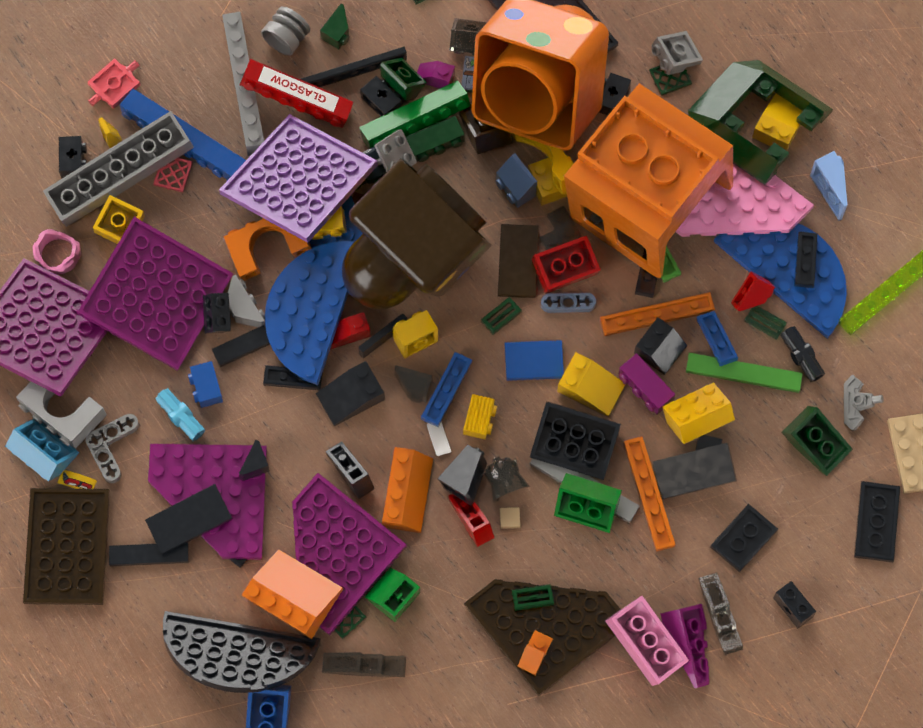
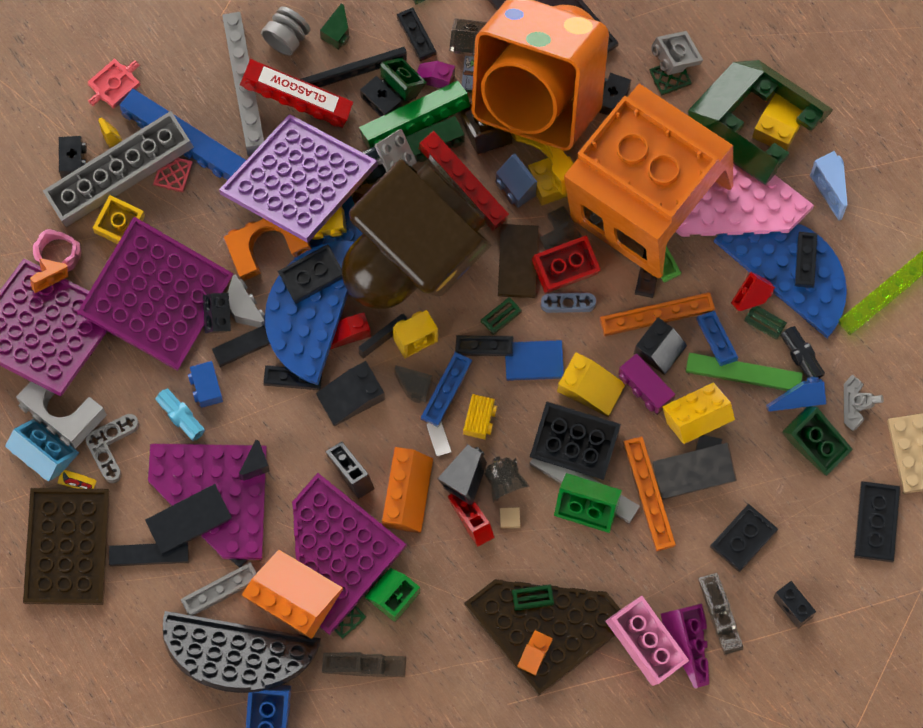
none -> orange slope [30,259,68,293]
none -> light grey tile [180,562,257,616]
none -> black tile [278,244,343,304]
none -> black tile [397,7,437,62]
none -> red brick [419,131,509,231]
none -> black tile [455,335,514,356]
none -> blue slope [766,377,826,411]

